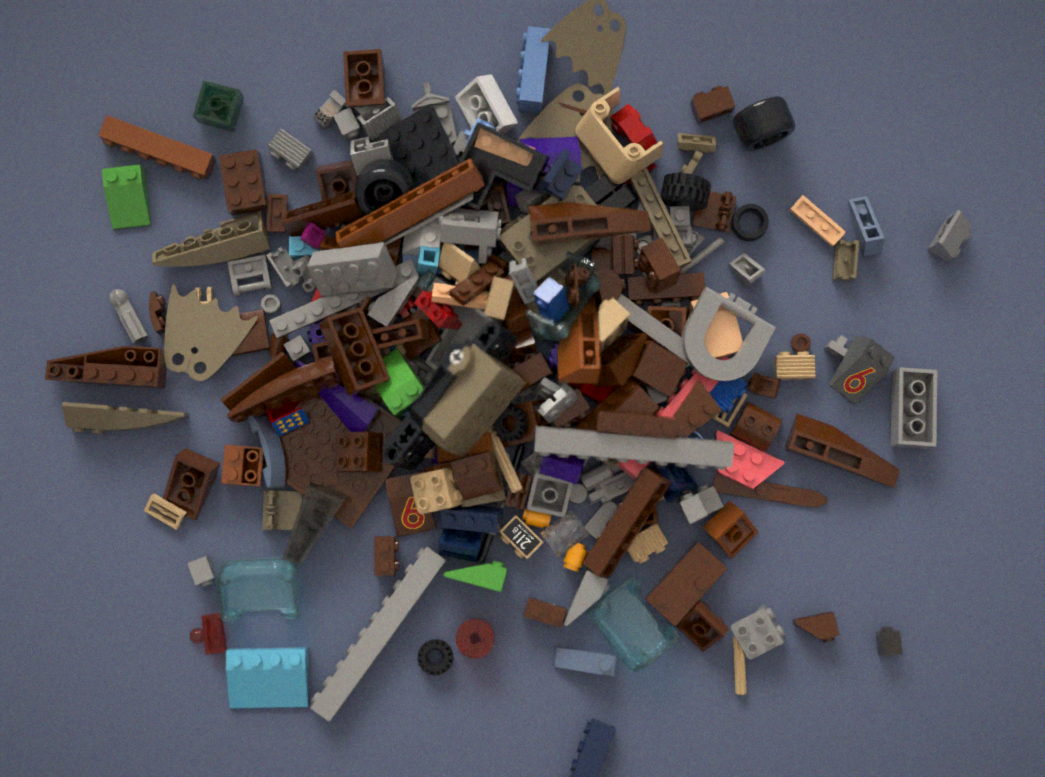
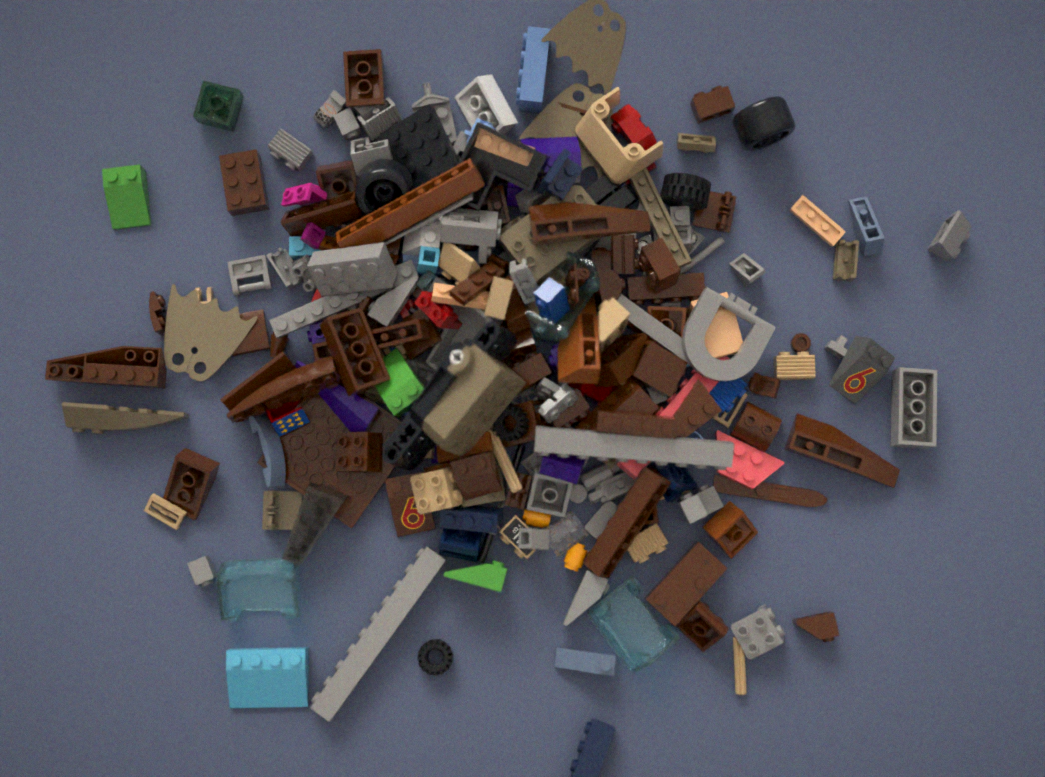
dark orange brick [98,115,216,180] -> none
light grey piece [109,289,149,344] -> none
dark tan wedge [152,211,270,267] -> none
clear red plate [189,612,227,655] -> none
dark orange slope [221,445,264,486] -> none
light grey tile [261,294,281,314] -> none
reddish brown plate [266,194,288,233] -> none
light grey brick [284,335,313,363] -> none
reddish brown brick [374,536,399,576] -> none
clear red brick [456,618,495,658] -> none
reddish brown brick [523,597,567,628] -> none
dark tan plate [680,150,703,174] -> none
black tyre [731,204,769,242] -> none
clear smoke brick [875,626,902,656] -> none
none -> dark pink bracket [281,183,327,207]
none -> light grey brick [518,528,550,550]

